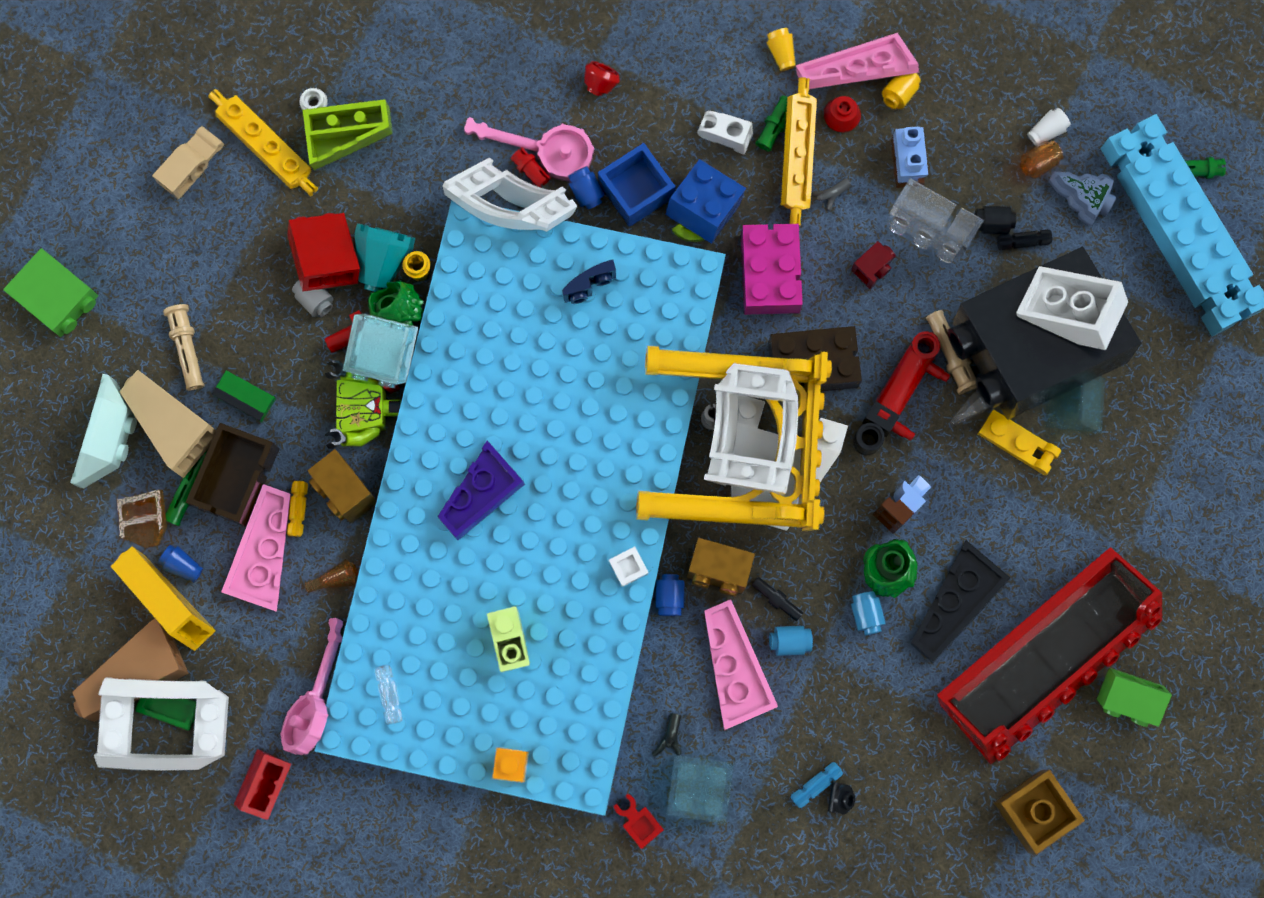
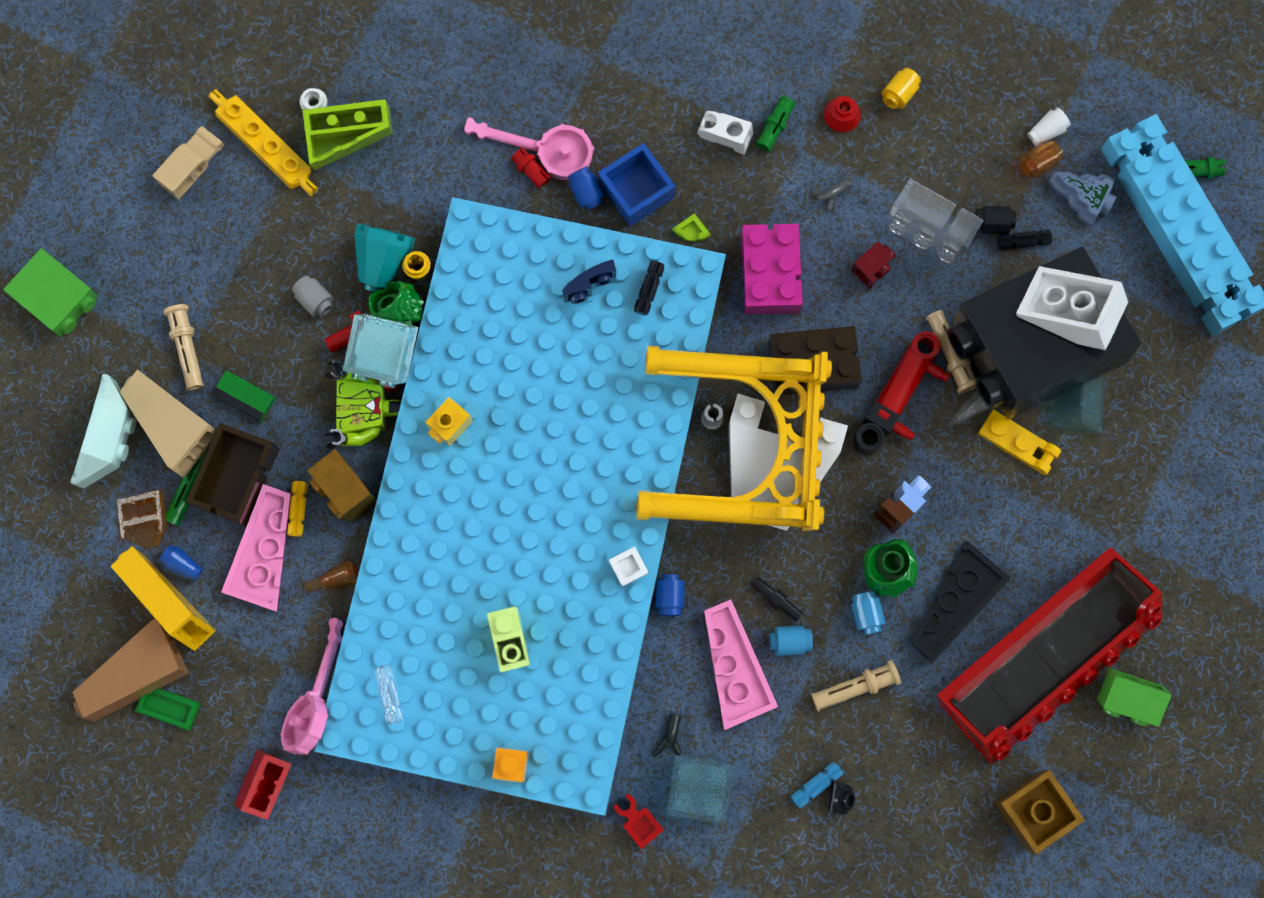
white wedge [94,677,229,770] -> none
red brick [287,213,360,292] -> none
dark purple wing [438,440,525,541] -> none
white wedge [443,157,577,232] -> none
red cone [584,61,620,96] -> none
blue piece [665,159,746,244] -> none
pearl gold brick [687,538,755,597] -> none
white wedge [704,363,798,495] -> none
yellow cone [766,28,796,71] -> none
yellow plate [781,77,817,226] -> none
bright pink wing [796,33,919,89] -> none
light blue hips [891,127,928,188] -> none
none -> yellow brick [425,397,473,447]
none -> black axle [634,260,665,316]
none -> tan pin [811,660,901,712]

